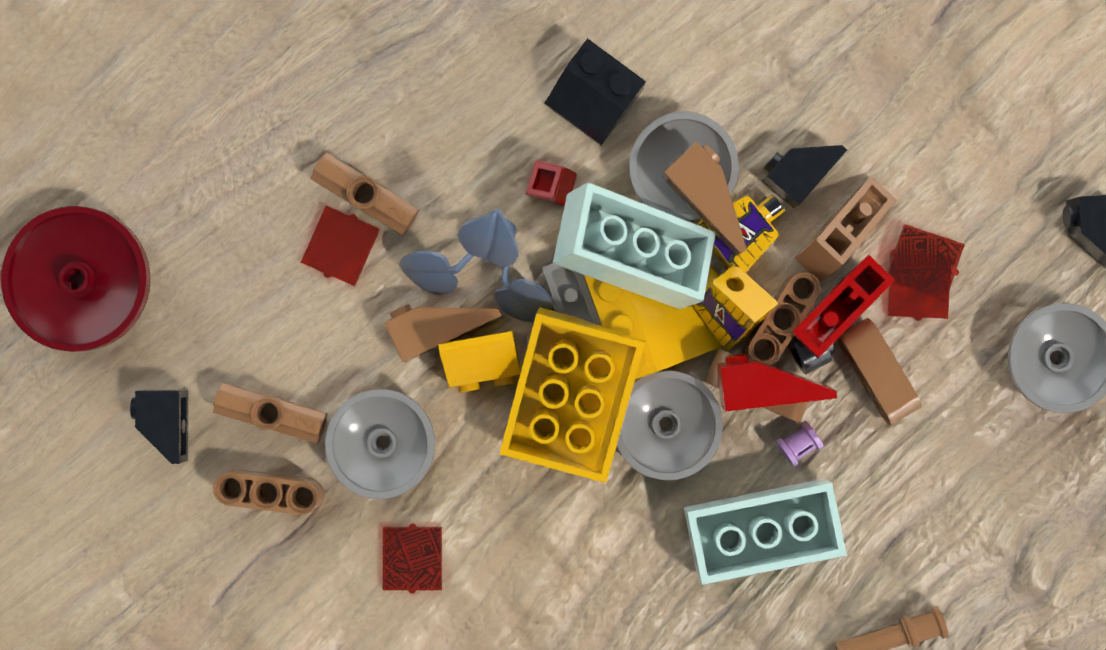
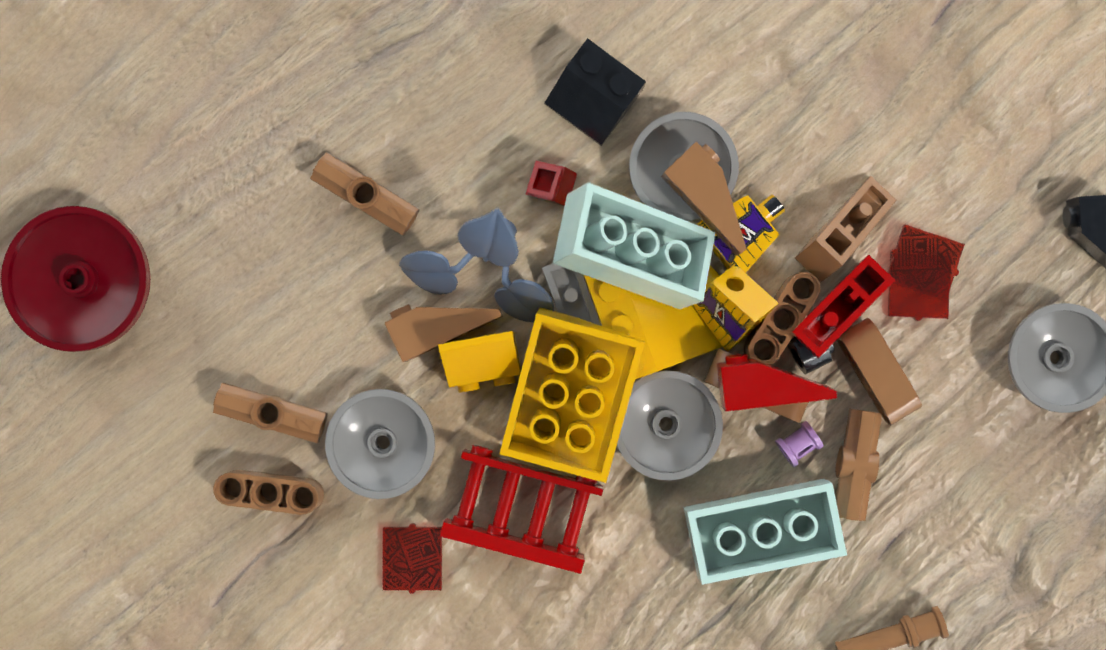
black slope [130,390,189,464] -> none
clear red piece [301,206,380,286] -> none
black slope [761,145,847,208] -> none
none -> red fence [440,445,604,574]
none -> medium nougat piece [835,408,882,521]

